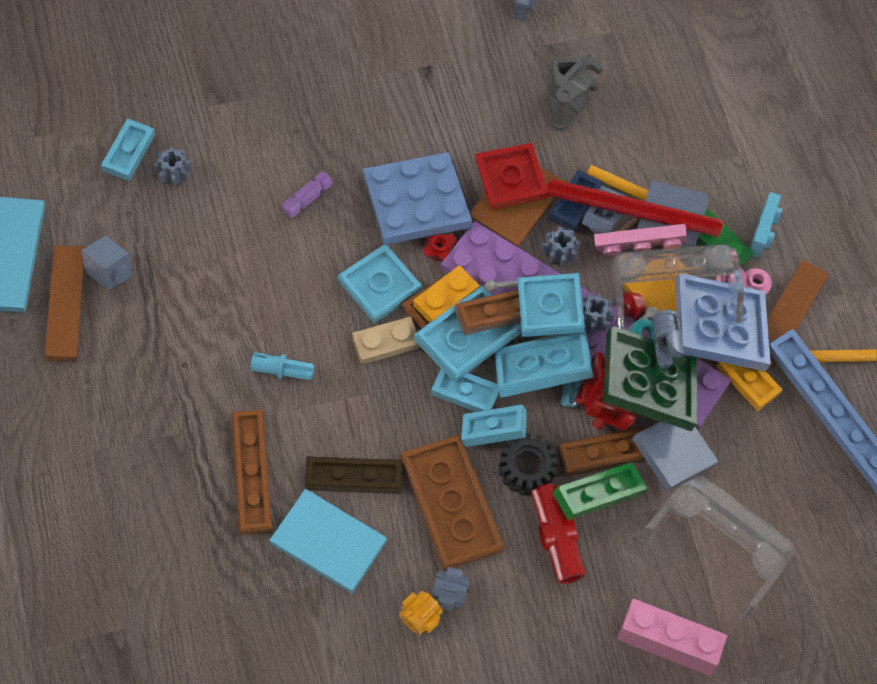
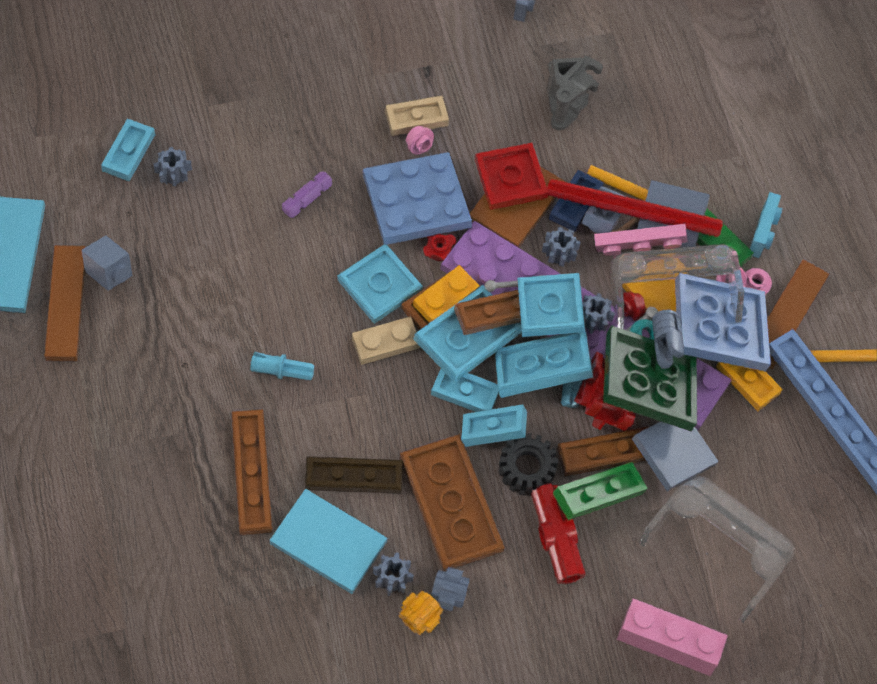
none -> sand blue gear [373,552,414,596]
none -> tan plate [385,96,449,136]
none -> bright pink plate [406,126,434,155]

